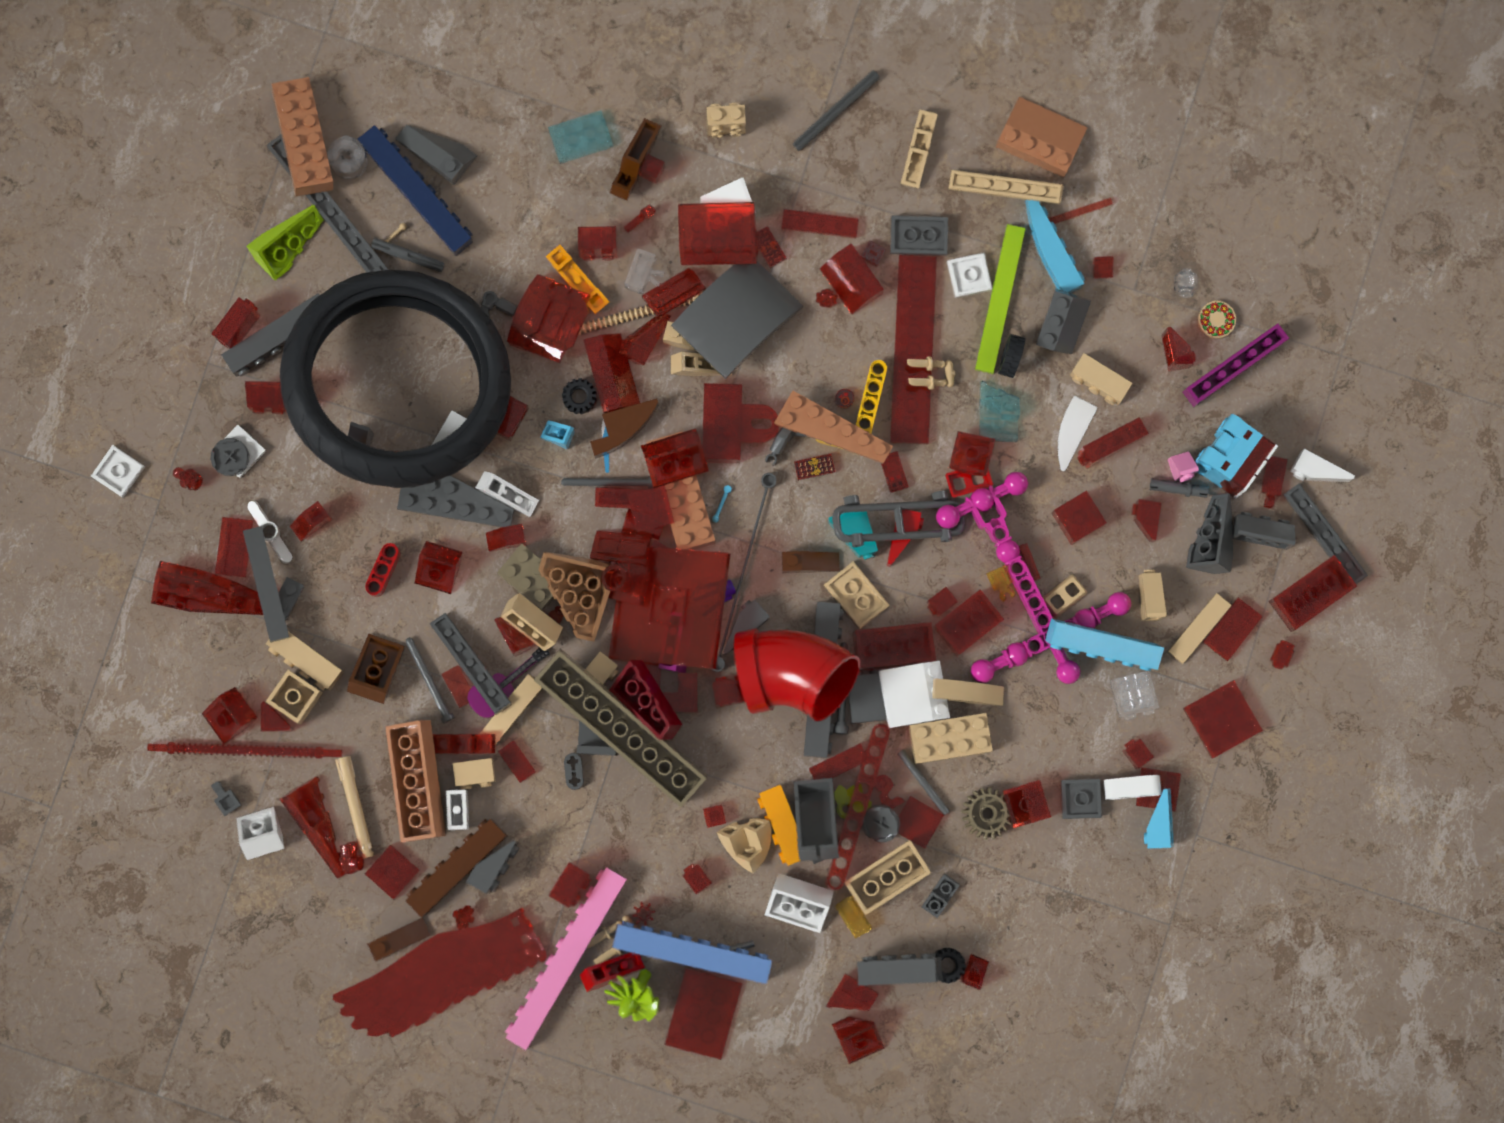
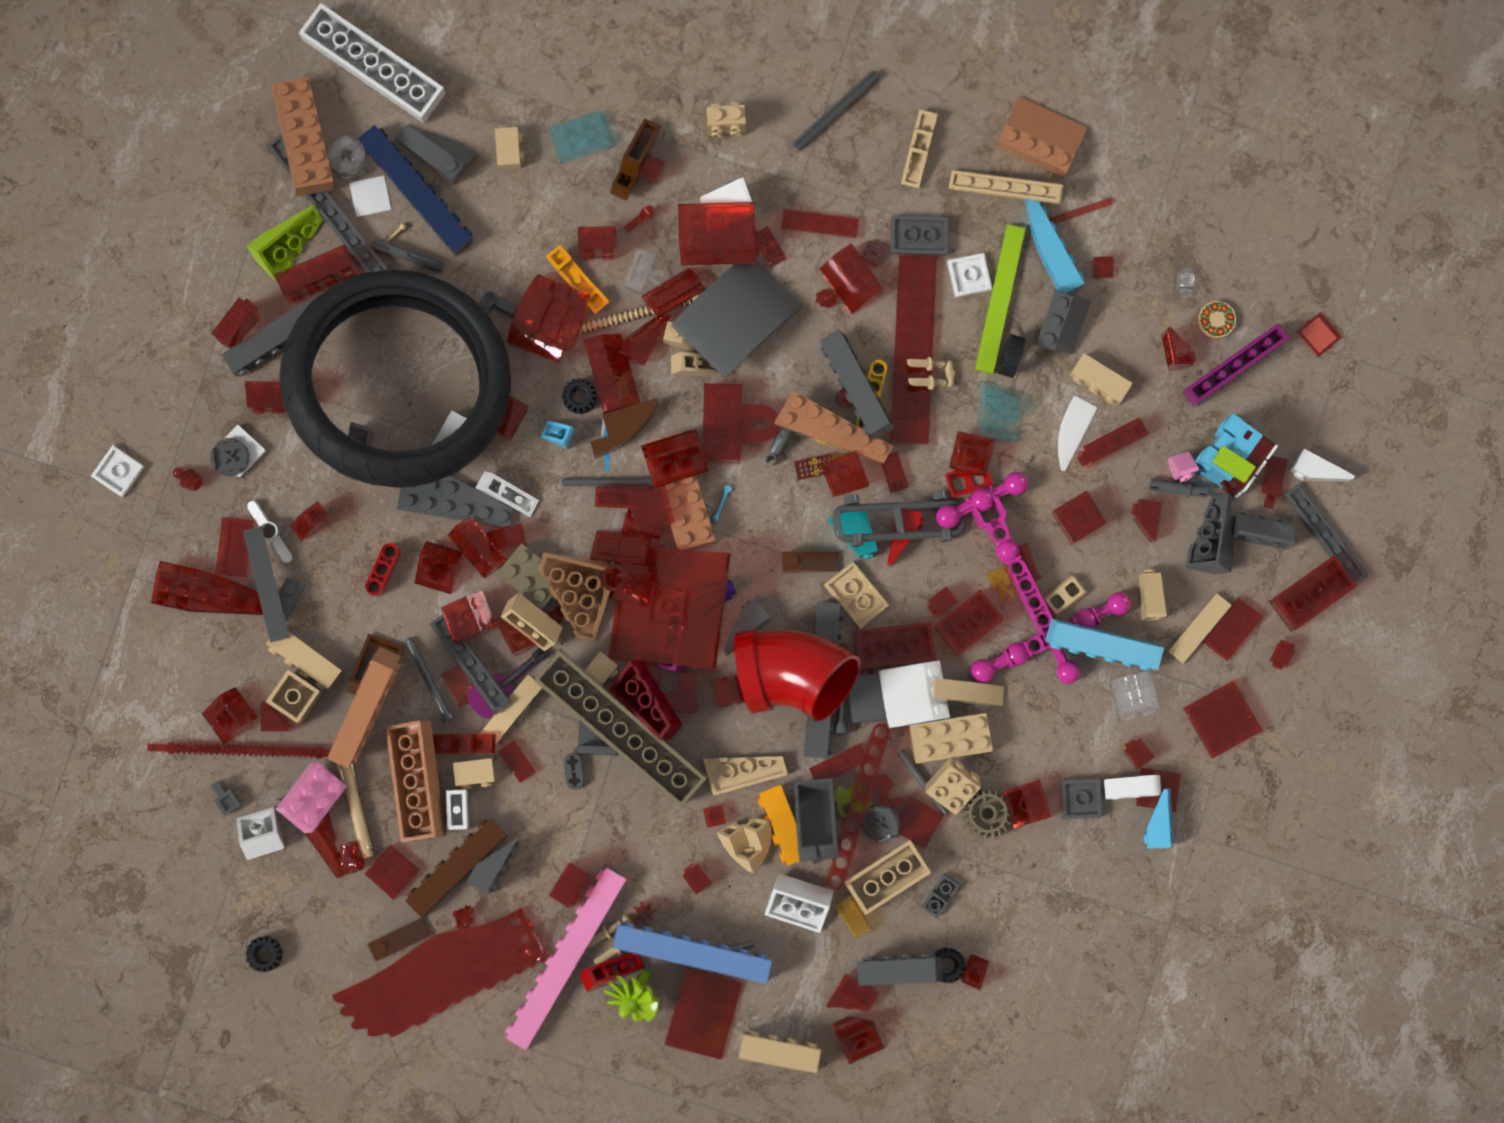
dark grey piece [709,473,777,672] -> none
none -> black tyre [245,936,283,972]
none -> clear red brick [275,244,359,304]
none -> bright pink brick [275,762,347,833]
none -> white brick [299,3,446,123]
none -> nougat brick [327,647,402,768]
none -> white sticker [349,176,391,217]
none -> clear red slope [441,591,497,643]
none -> clear red brick [448,516,508,579]
none -> tan brick [495,127,524,170]
none -> tan wing [703,756,788,796]
none -> tan brick [739,1030,821,1073]
none -> dark grey brick [820,329,895,439]
none -> clear red tile [820,450,869,497]
none -> tan brick [925,758,981,815]
none -> lime tile [1211,446,1256,483]
none -> clear red piece [1296,312,1342,357]

